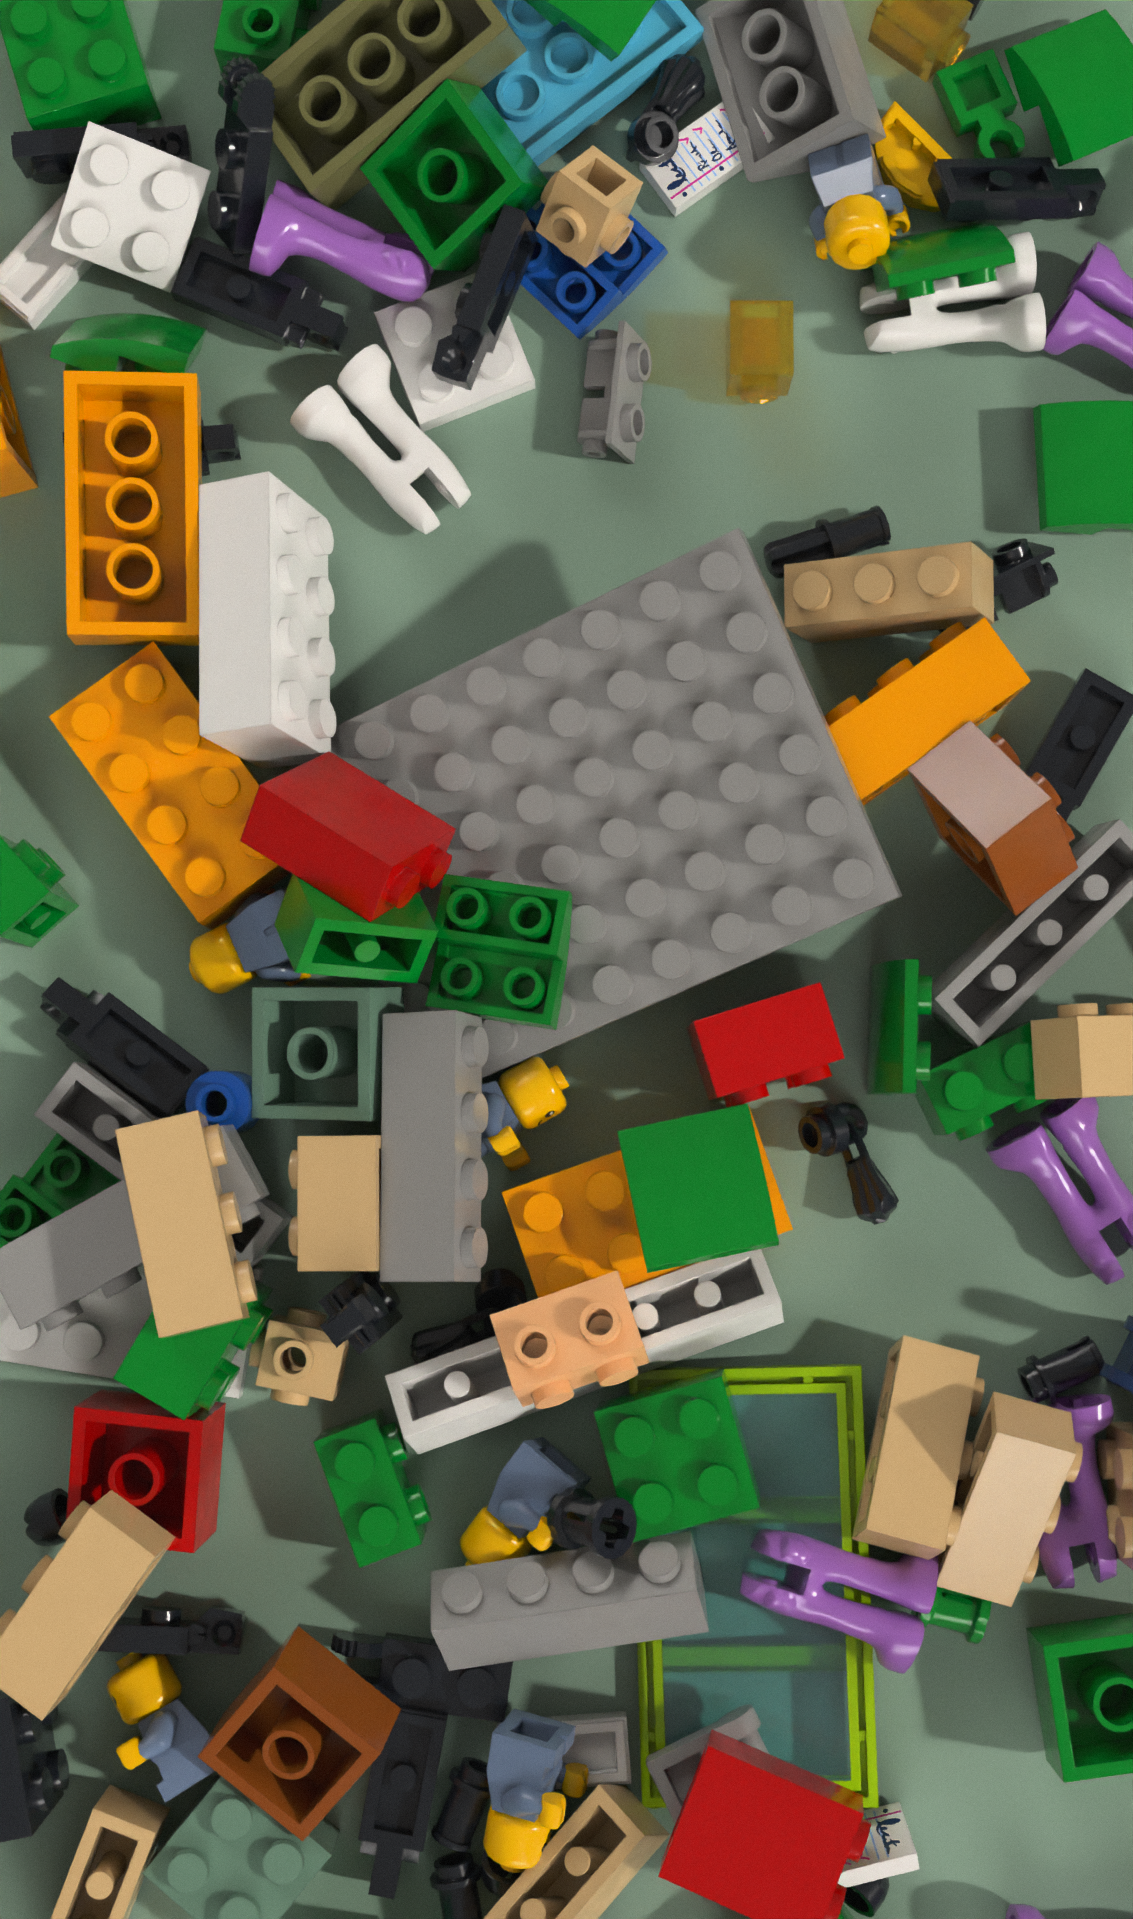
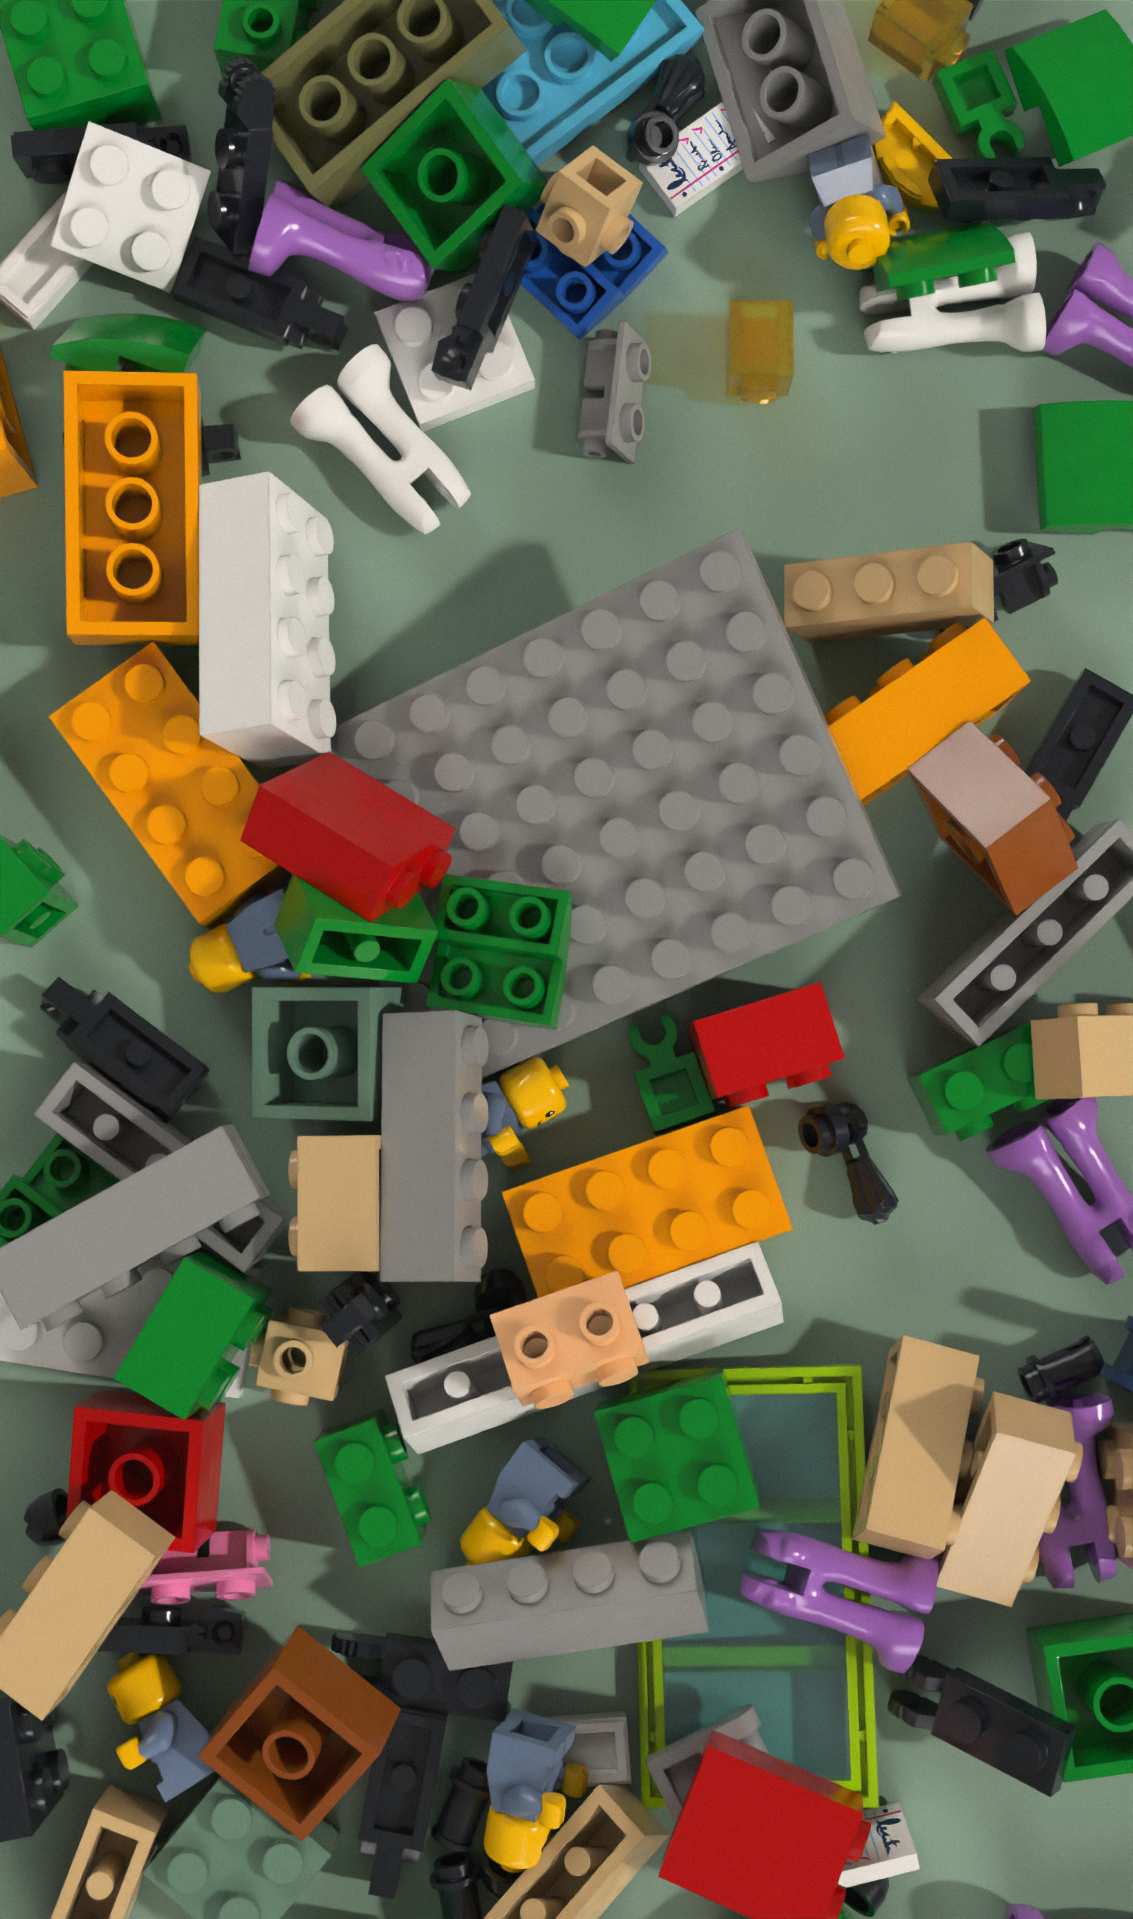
tan brick [115,1110,258,1338] -> none
blue brick [185,1071,260,1134] -> none
black bush [547,1487,637,1559] -> none
green slope [617,1103,779,1273] -> none
black axle [764,506,891,579] -> none
green slope [867,959,932,1096] -> none
green bush [911,1587,992,1644] -> none
none -> bright pink hinge [139,1529,273,1605]
none -> green plate [629,1014,715,1136]
none -> black hinge [887,1654,1077,1797]

